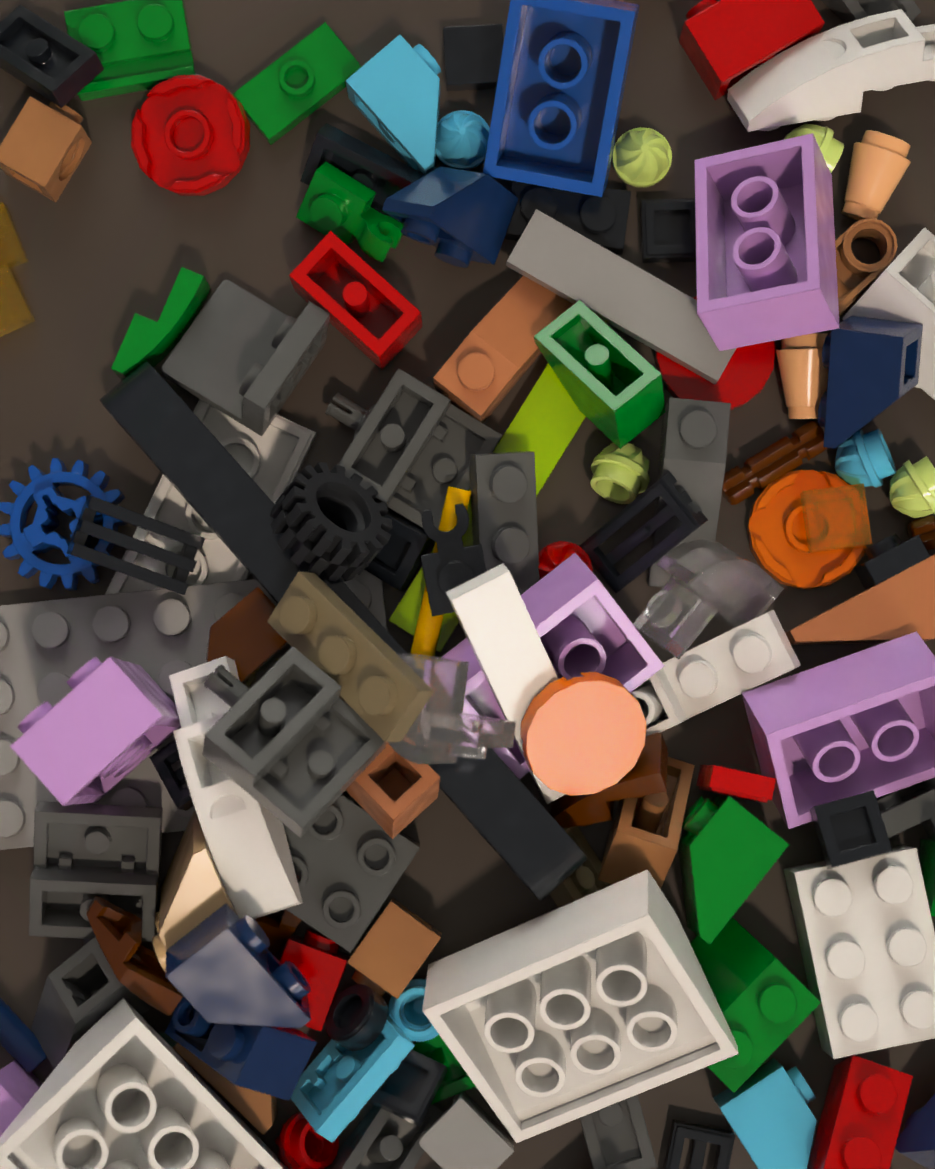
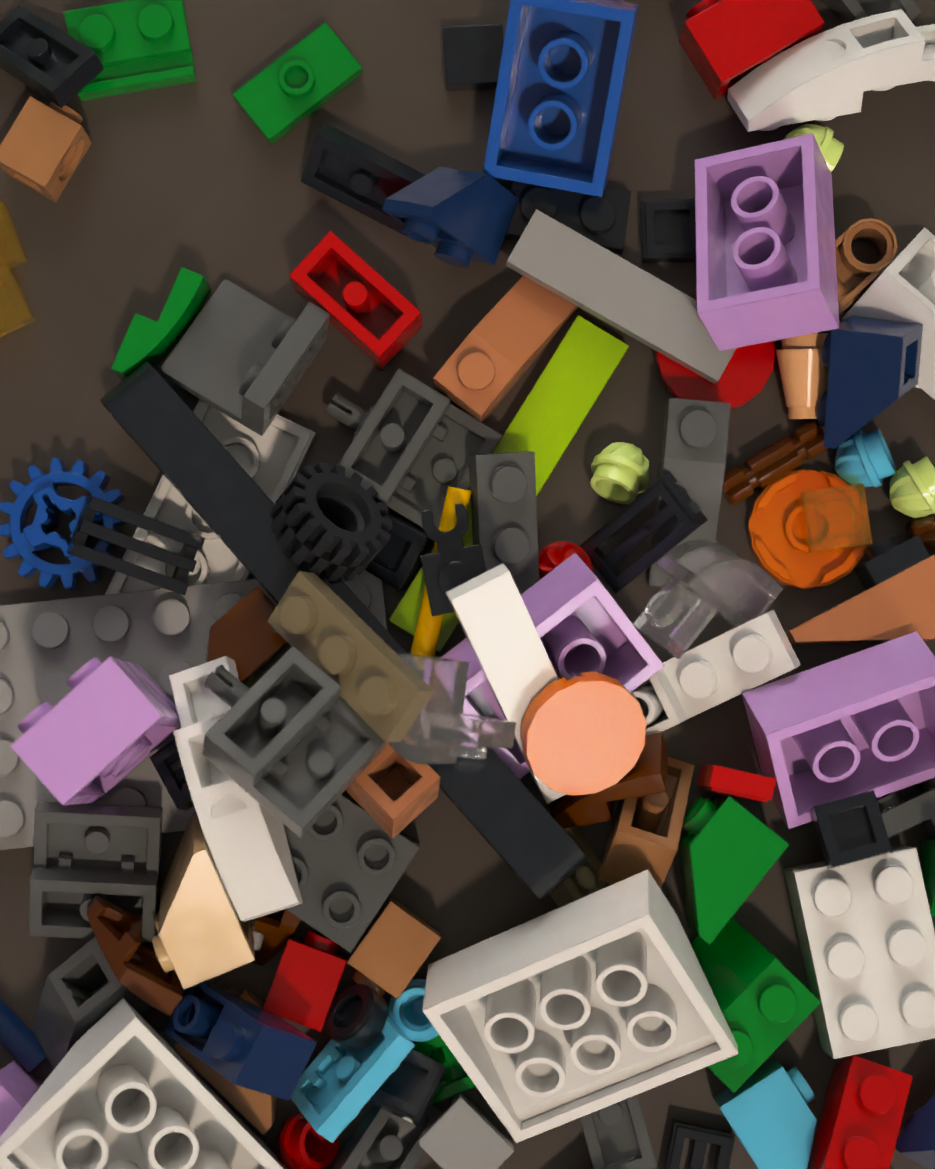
red tile [131,75,250,196] -> none
dark blue slope [166,903,311,1028] -> none
green plate [296,162,403,262] -> none
medium azure slope [346,34,441,175] -> none
medium azure plate [436,110,490,170] -> none
green slope [534,300,666,449] -> none
yellowish green plate [612,127,672,188] -> none
light nougat cone [841,130,911,221] -> none

